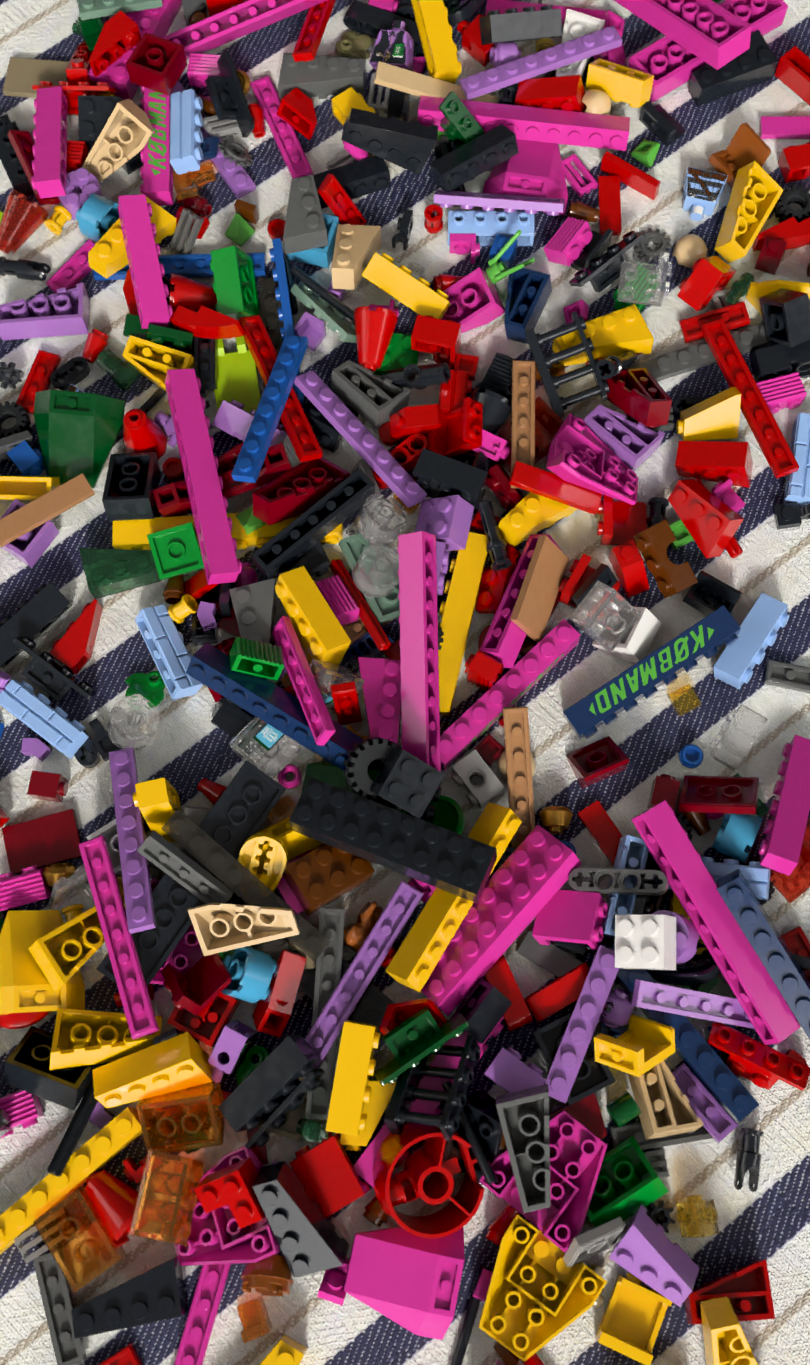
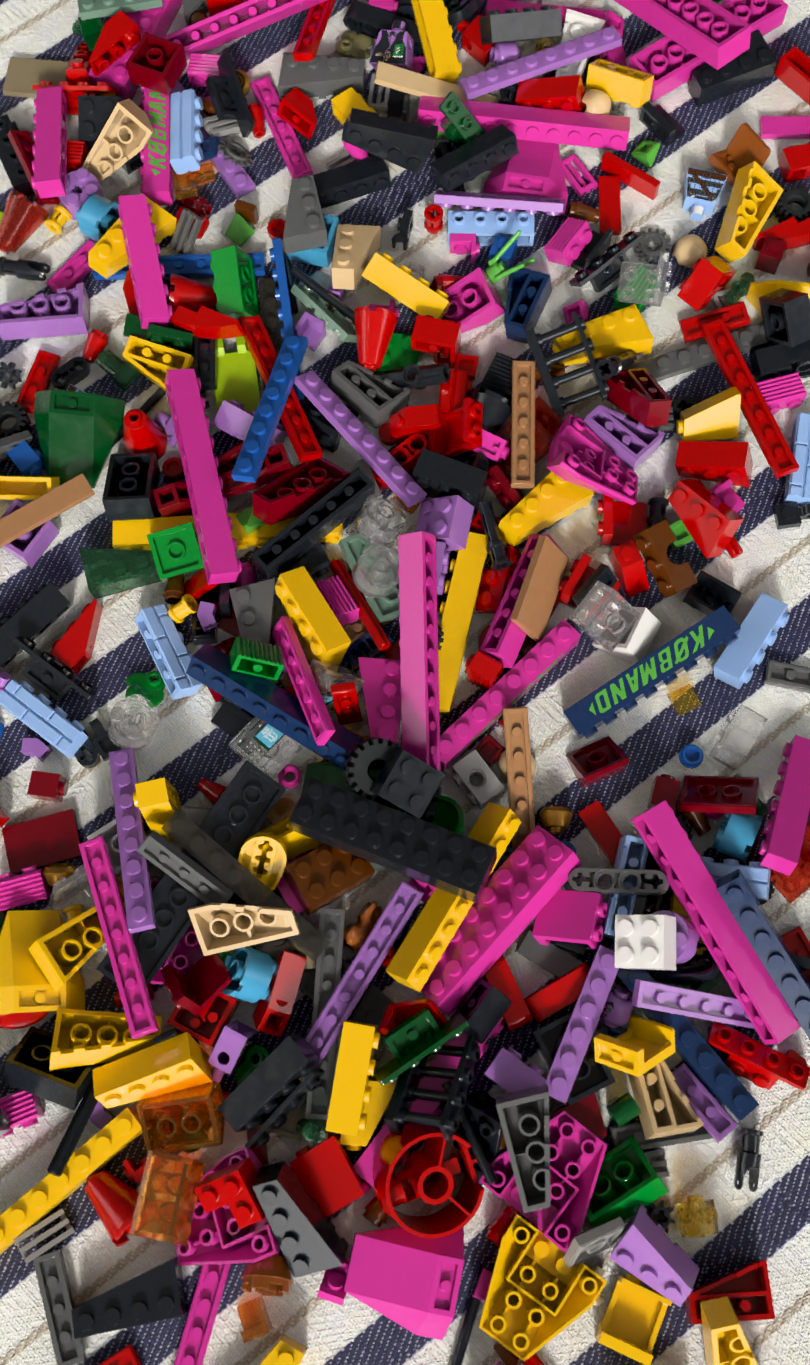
clear orange slope [33,1187,127,1293] -> none
red tile [317,174,367,225] -> none
red tile [509,461,602,515] -> none

